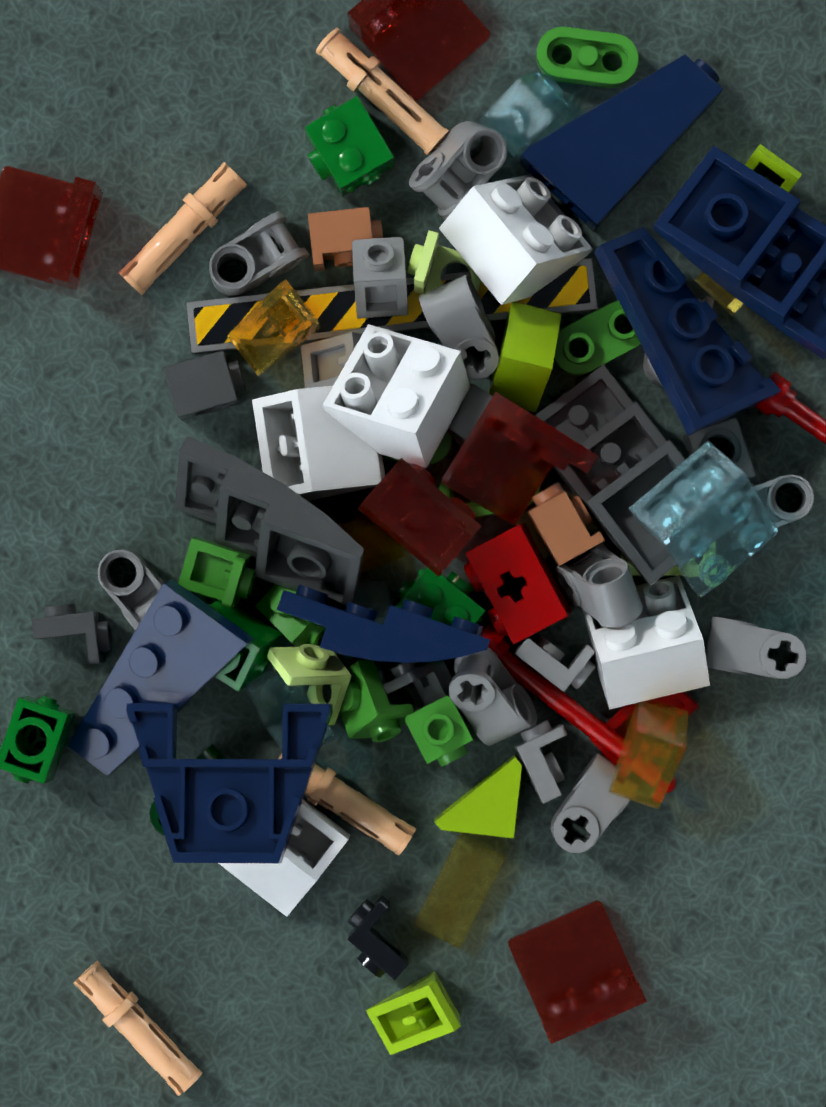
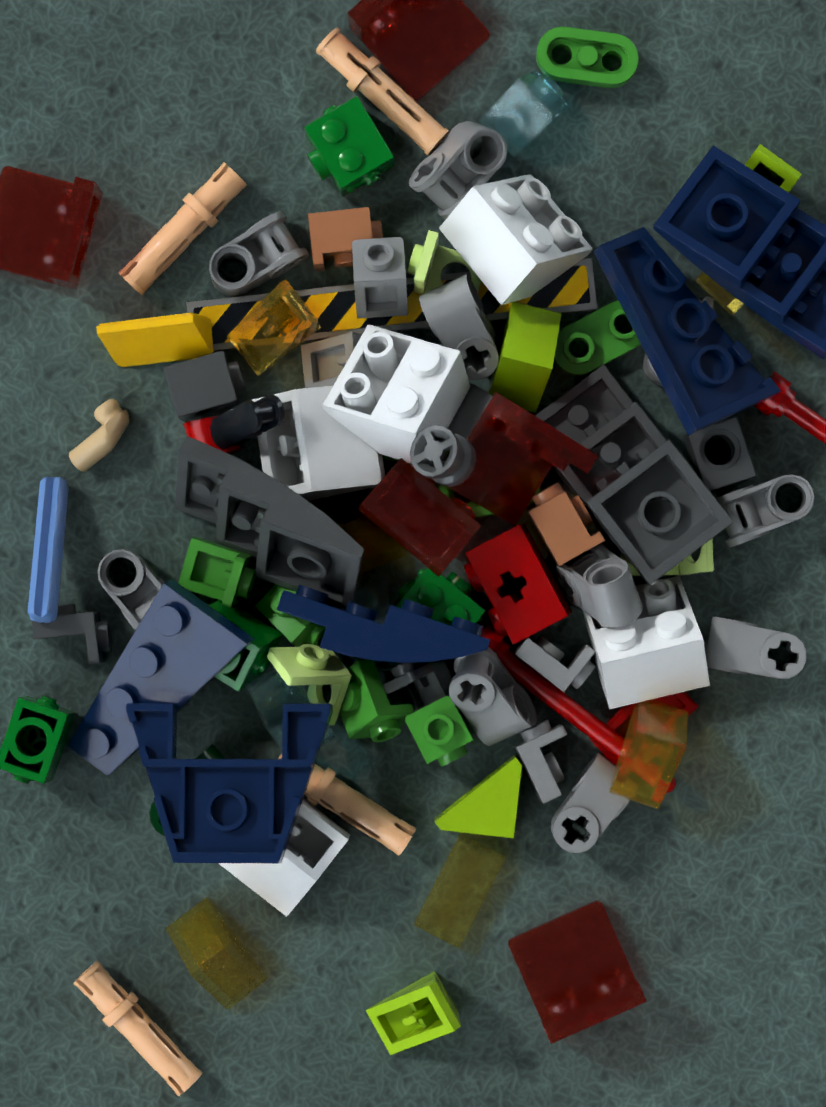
black bracket [347,895,409,980] -> none
dark blue slope [519,54,723,232] -> none
clear light blue bracket [629,441,778,597] -> none
none -> medium blue axle [27,477,69,623]
none -> tan arm [69,399,129,472]
none -> yellow slope [96,313,214,367]
none -> clear yellow slope [165,897,268,1010]
none -> black piece [183,394,285,455]
none -> dark grey wheel [410,425,476,487]

